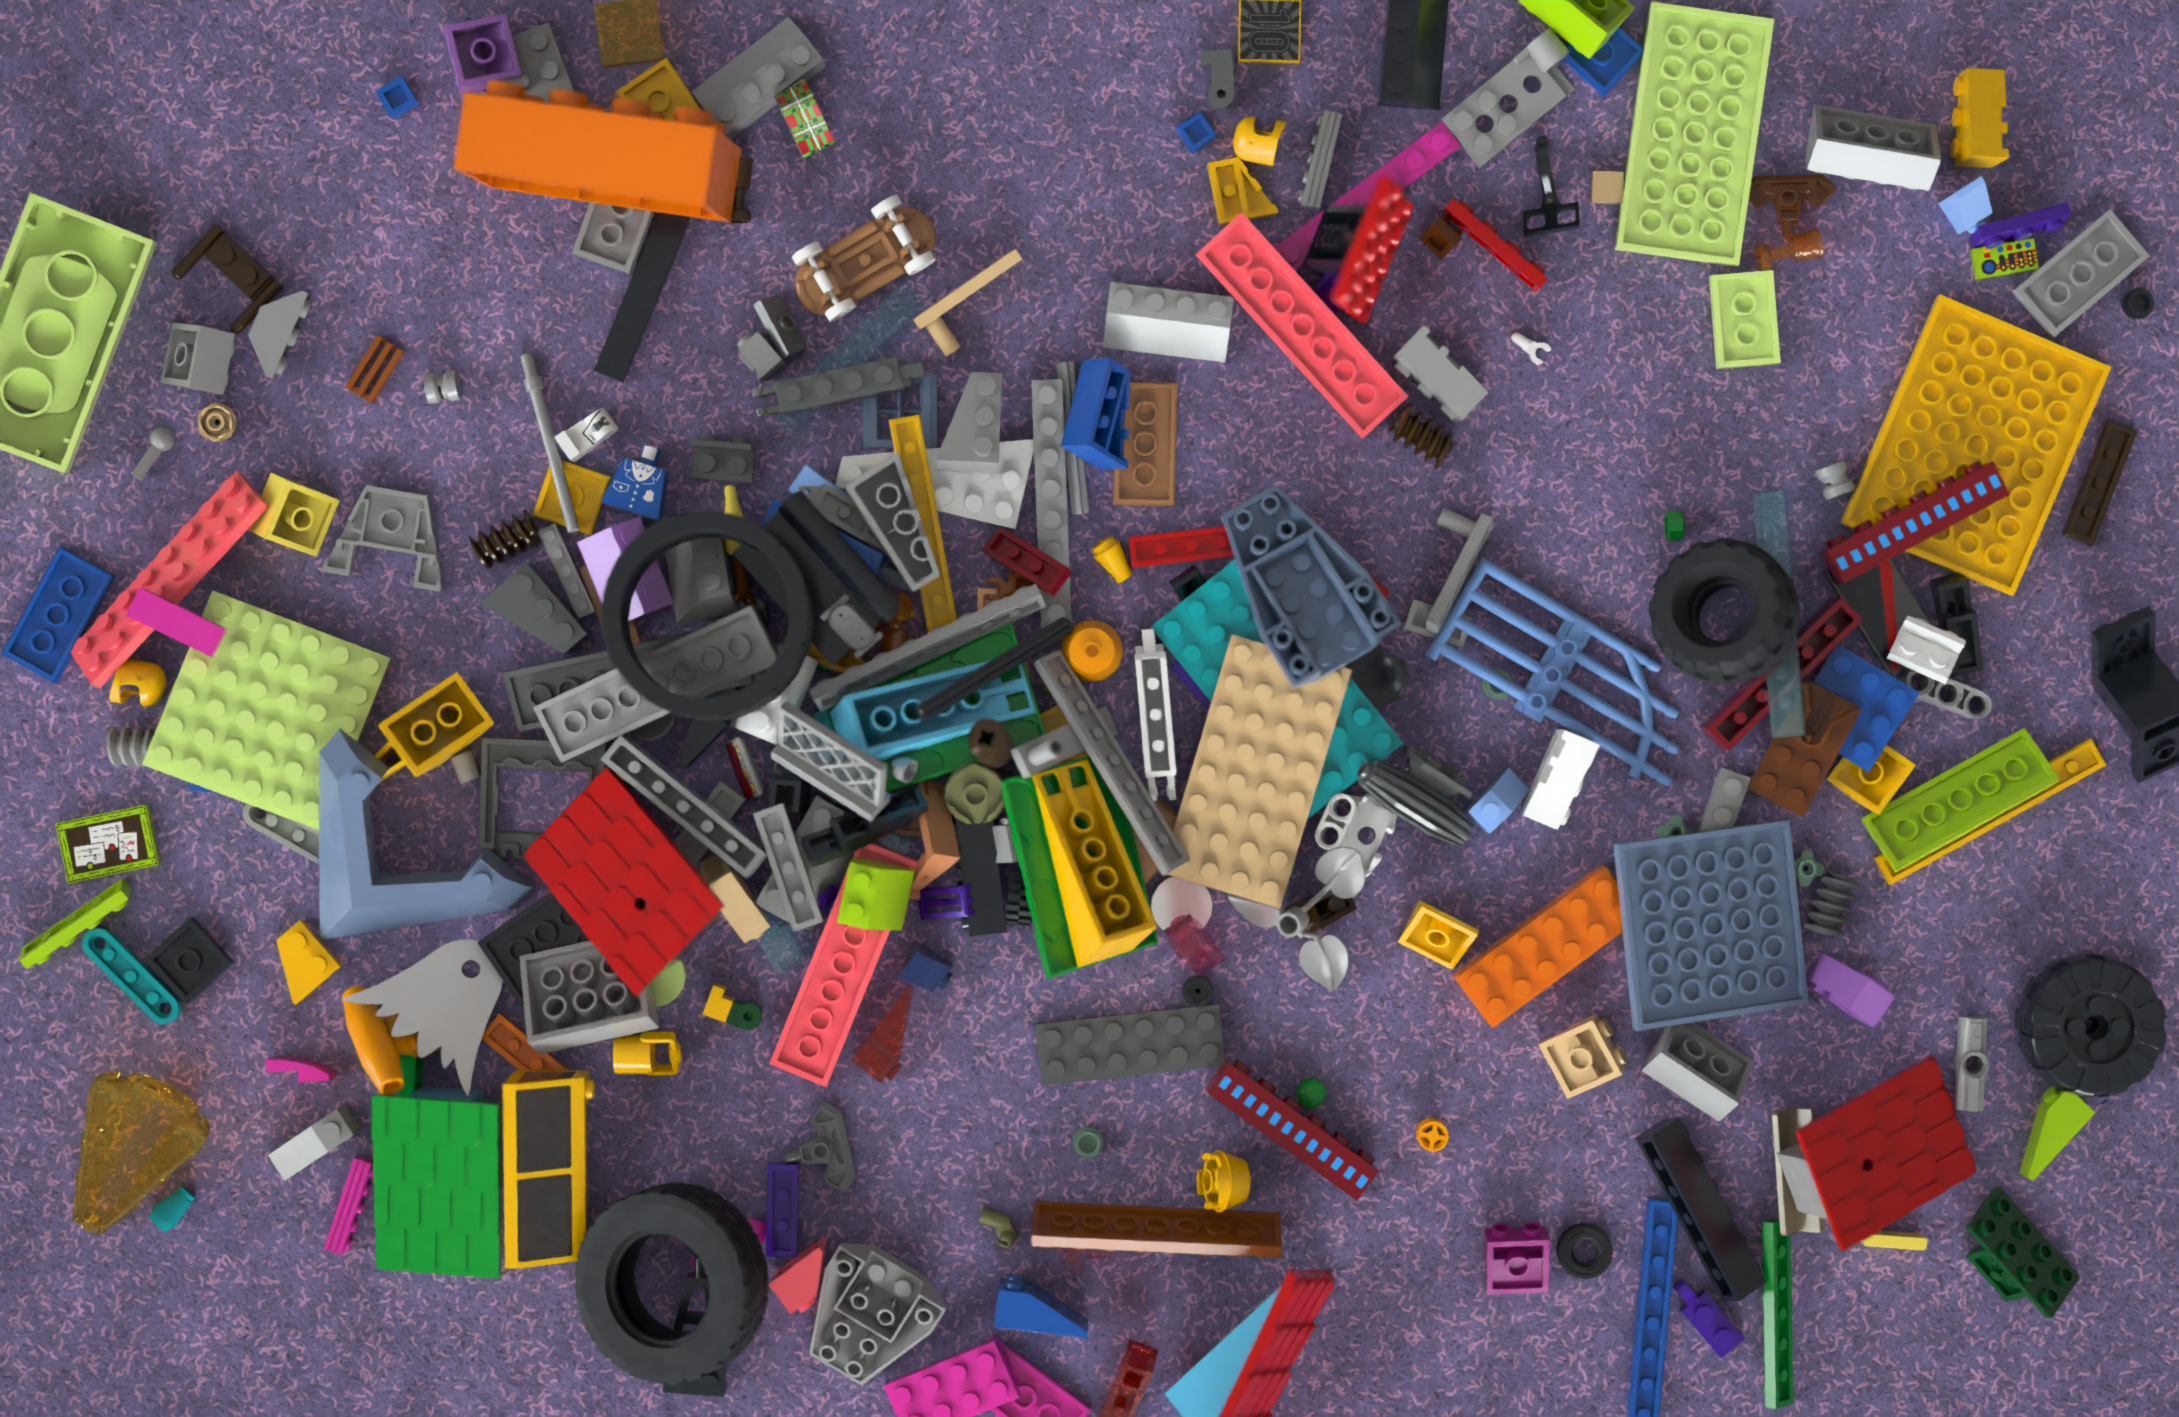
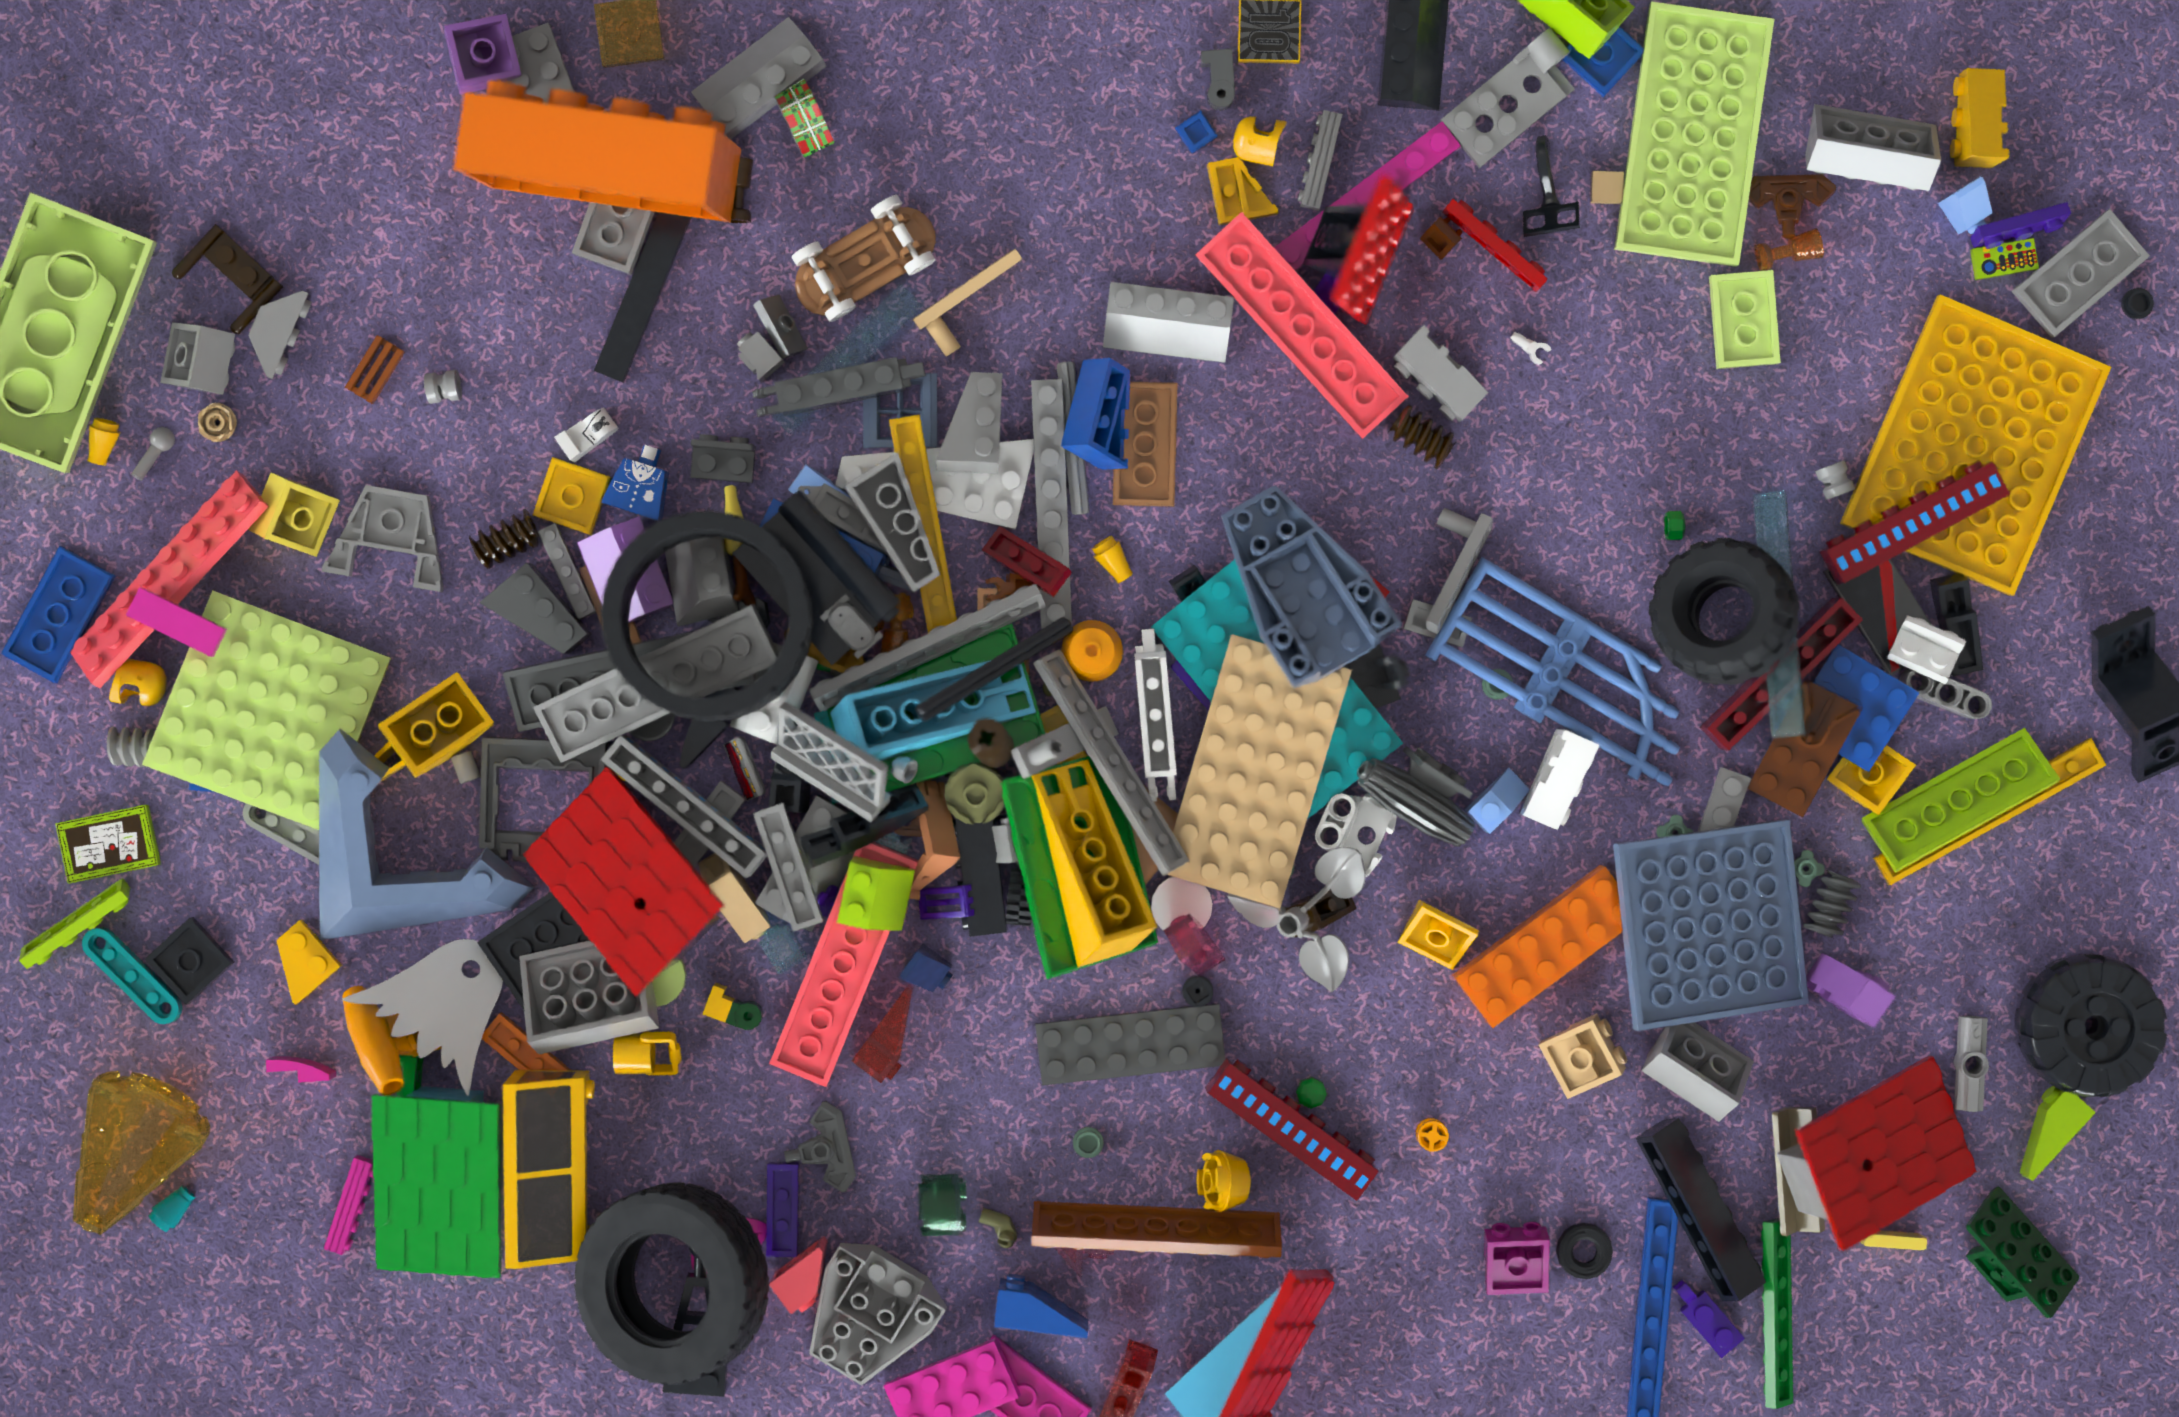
slope [268,1105,362,1181] -> none
blue plate [375,75,420,120] -> none
light grey bar [520,353,580,533] -> none
yellow tile [615,58,701,122] -> none
red plate [1128,526,1234,568] -> none
dark brown tile [2061,420,2137,547] -> none
none -> yellow cone [87,418,121,466]
none -> clear green brick [918,1174,966,1237]

